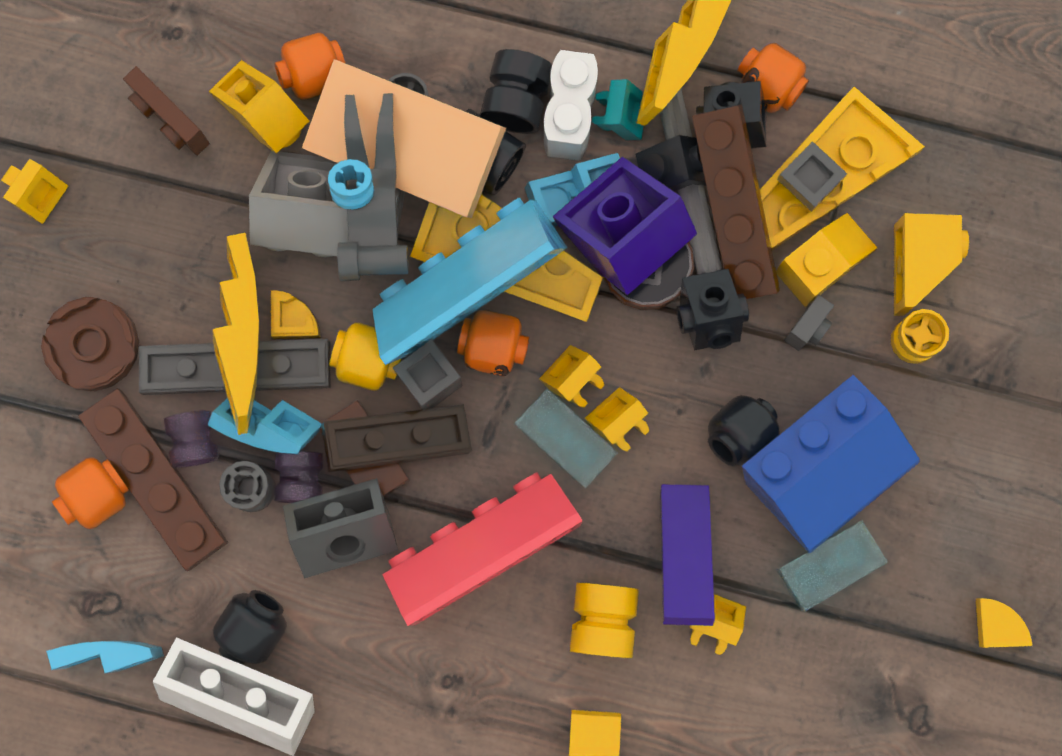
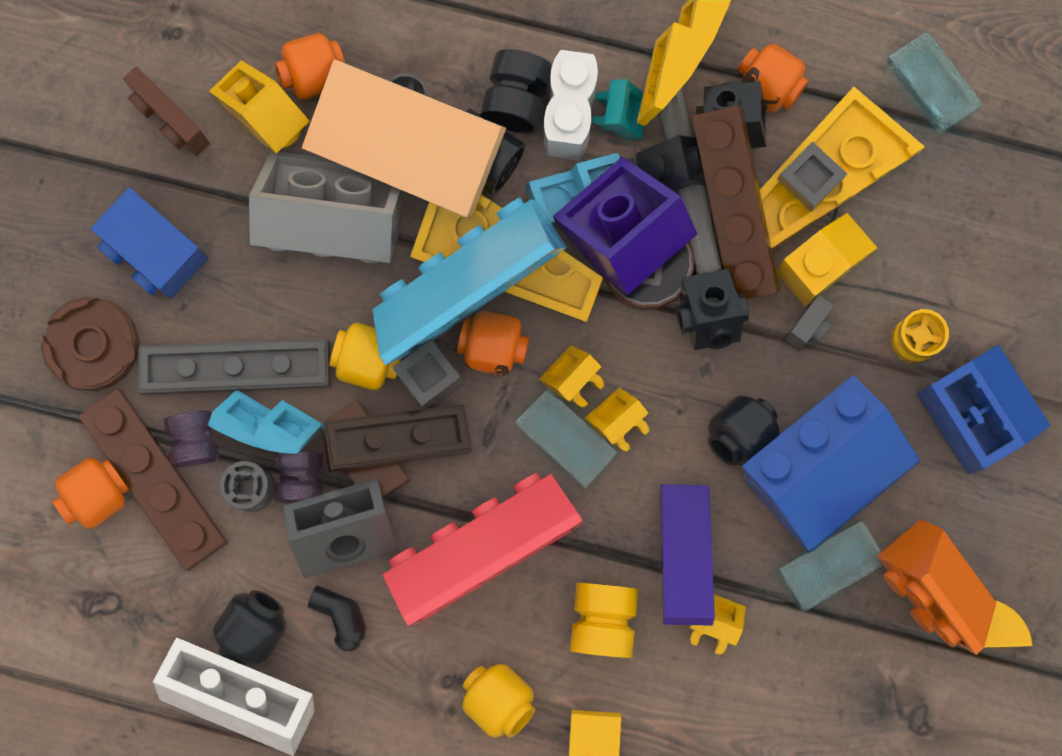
yellow tile [1,159,68,224] -> none
medium azure slope [46,641,164,673] -> none
yellow slope [213,233,259,435] -> none
yellow tile [271,290,320,339] -> none
medium azure bush [328,159,374,210] -> none
dark grey flag [337,93,409,281] -> none
yellow slope [894,213,969,316] -> none
none -> blue brick [90,187,208,299]
none -> black arm [308,585,366,651]
none -> yellow head [462,664,535,738]
none -> orange slope [877,519,996,655]
none -> clear light blue plate [887,31,983,135]
none -> blue slope [917,345,1051,475]

